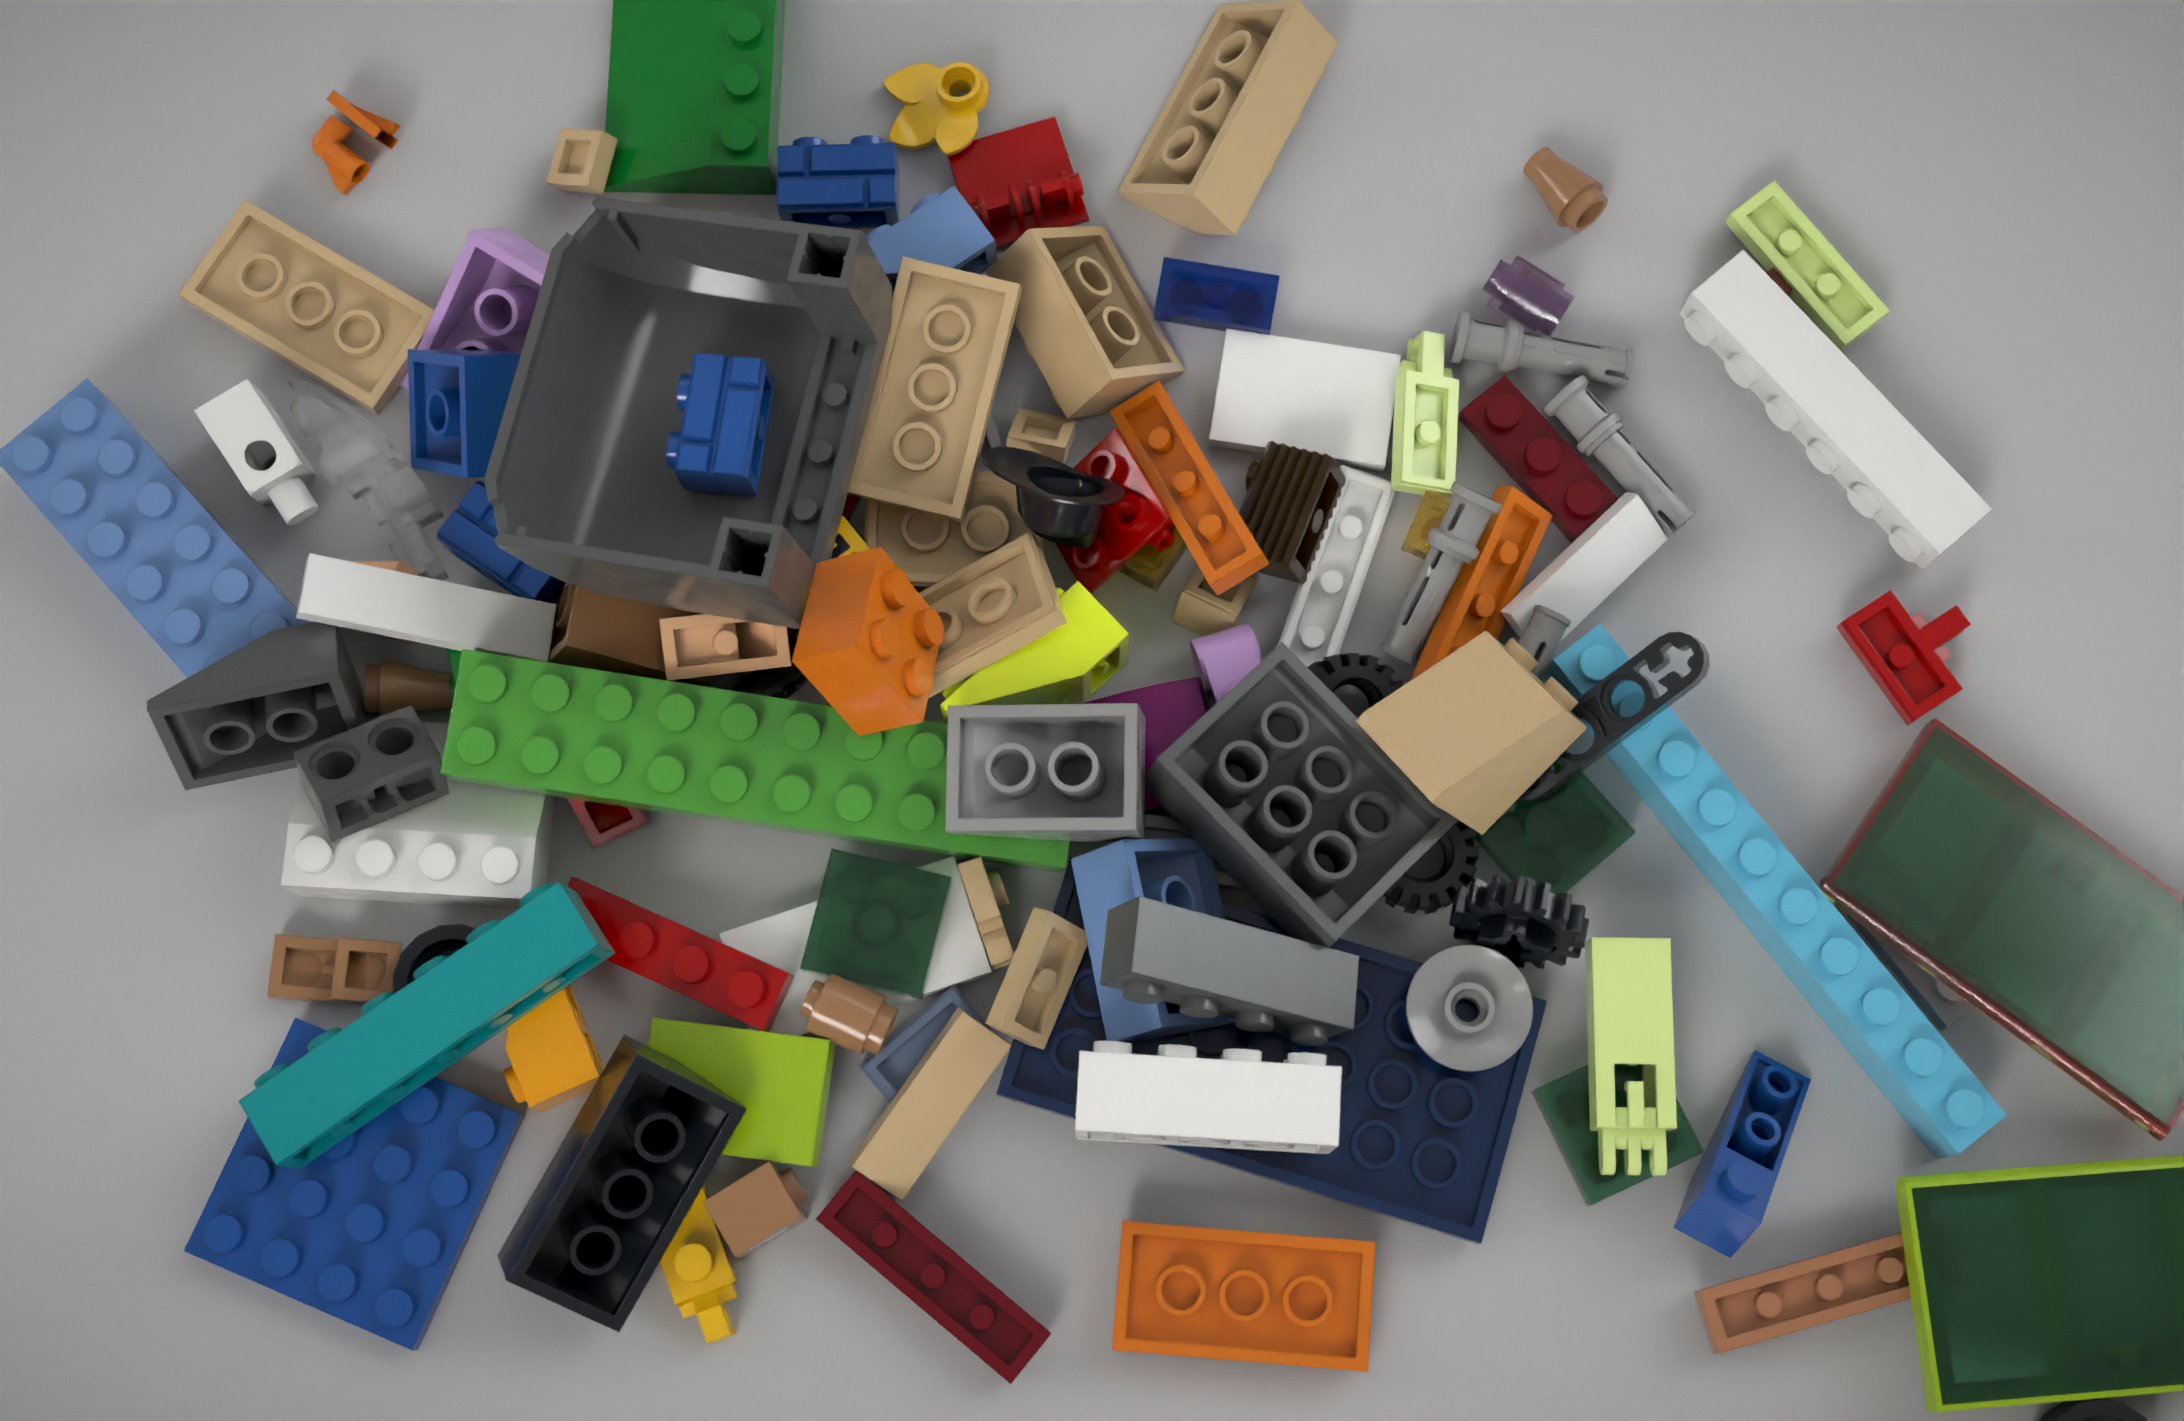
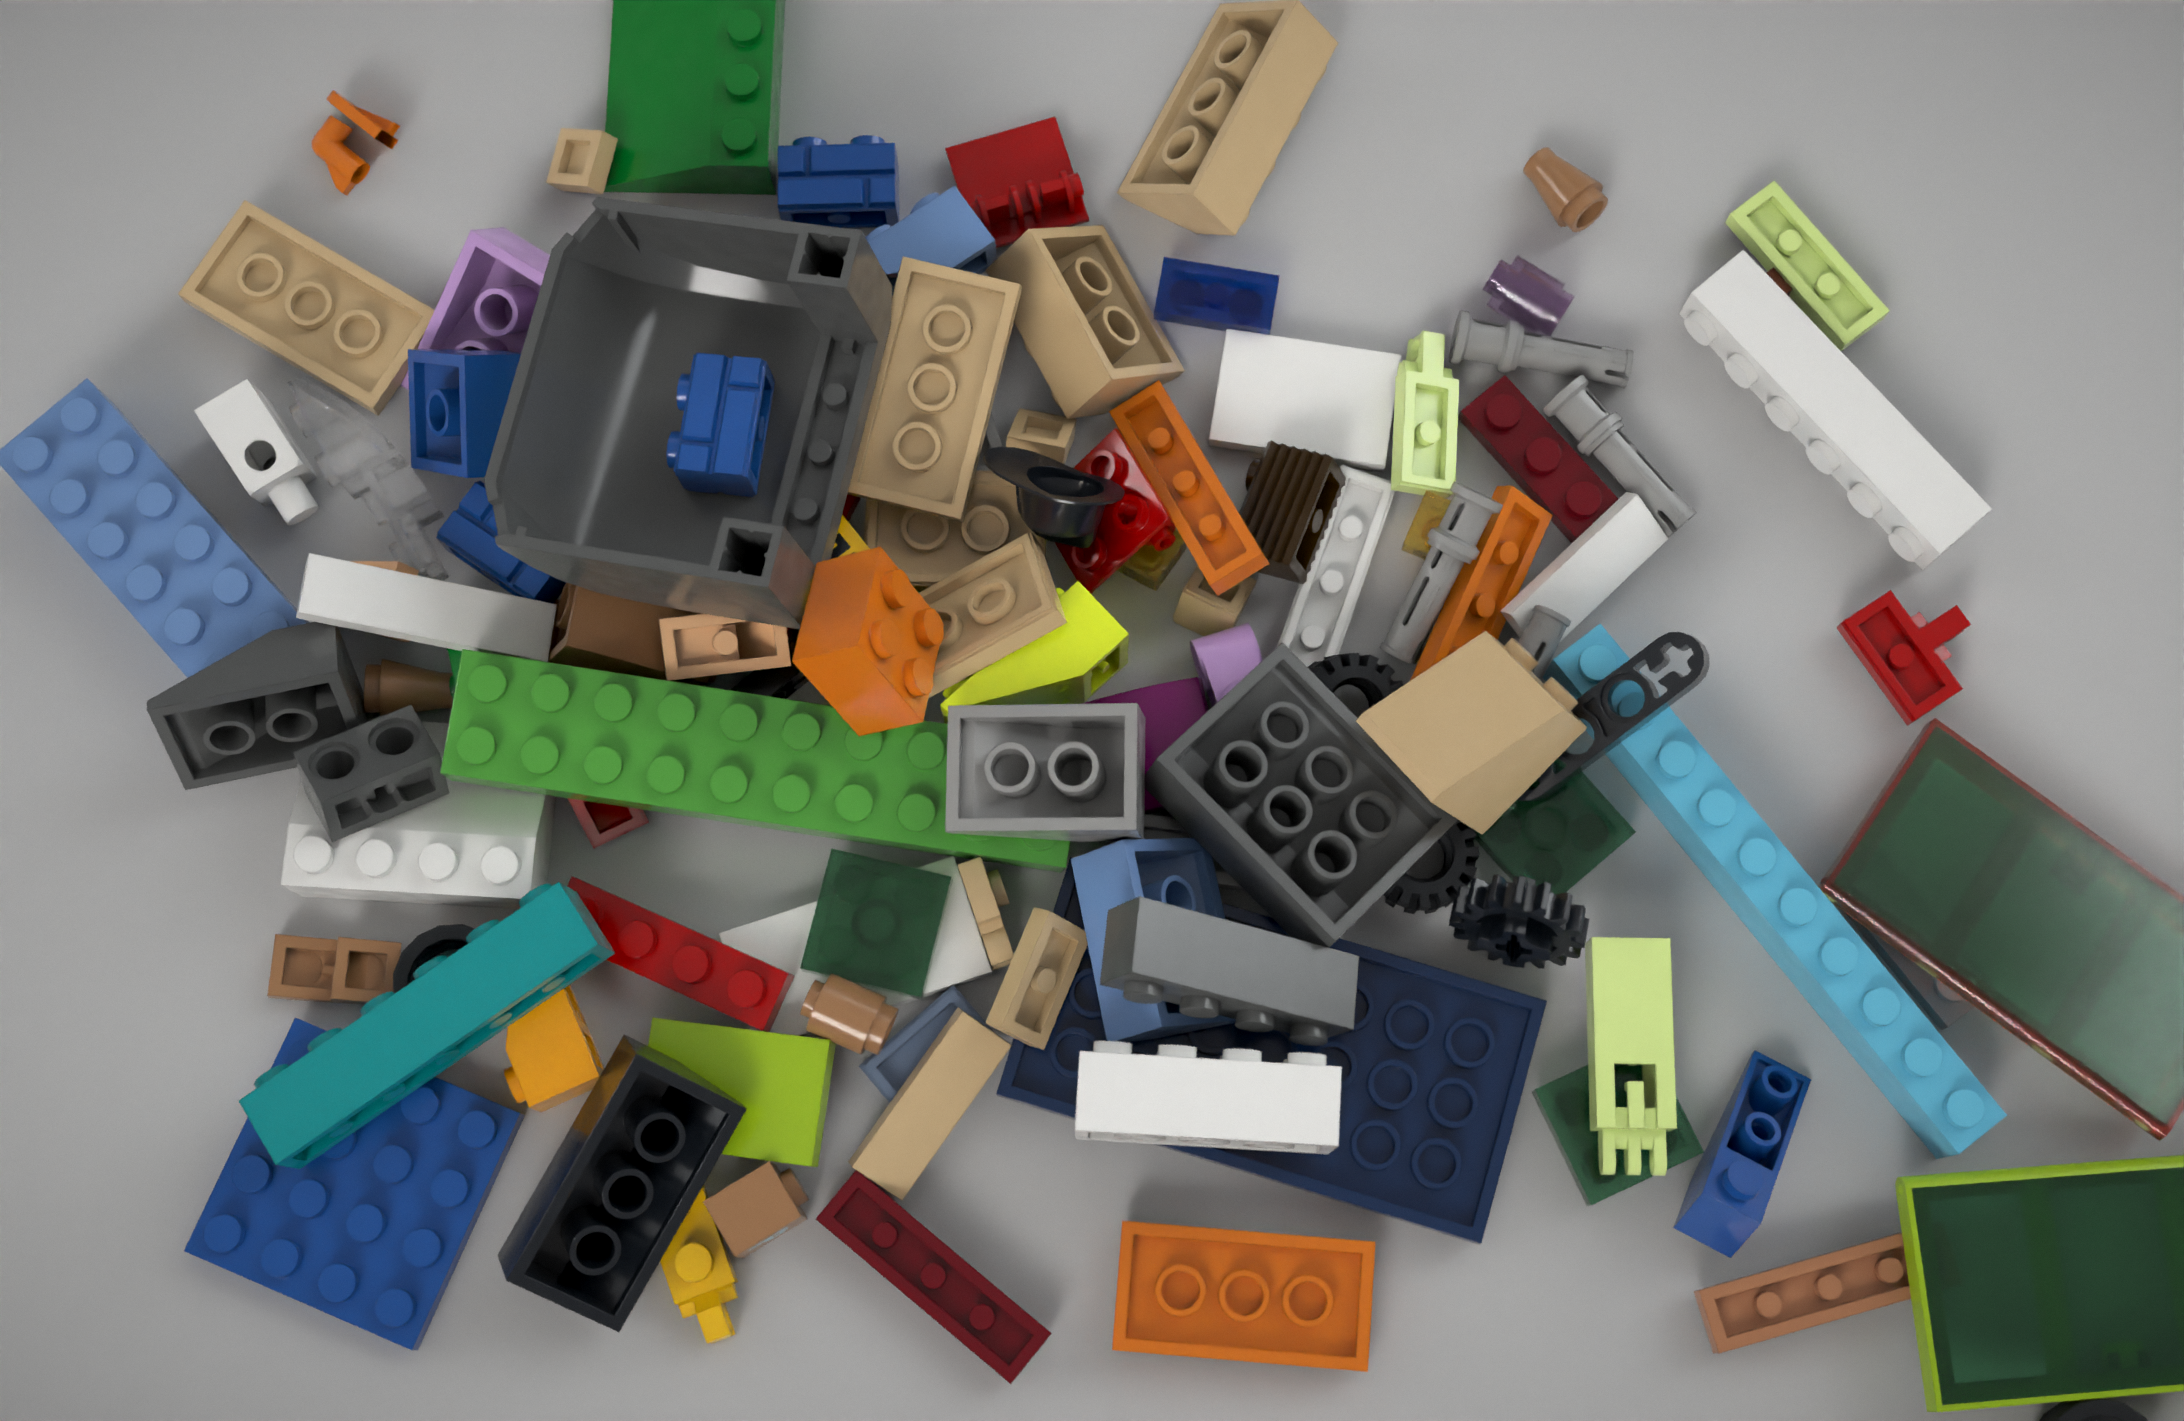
yellow plate [883,62,990,157] -> none
light grey dish [1406,945,1533,1072] -> none

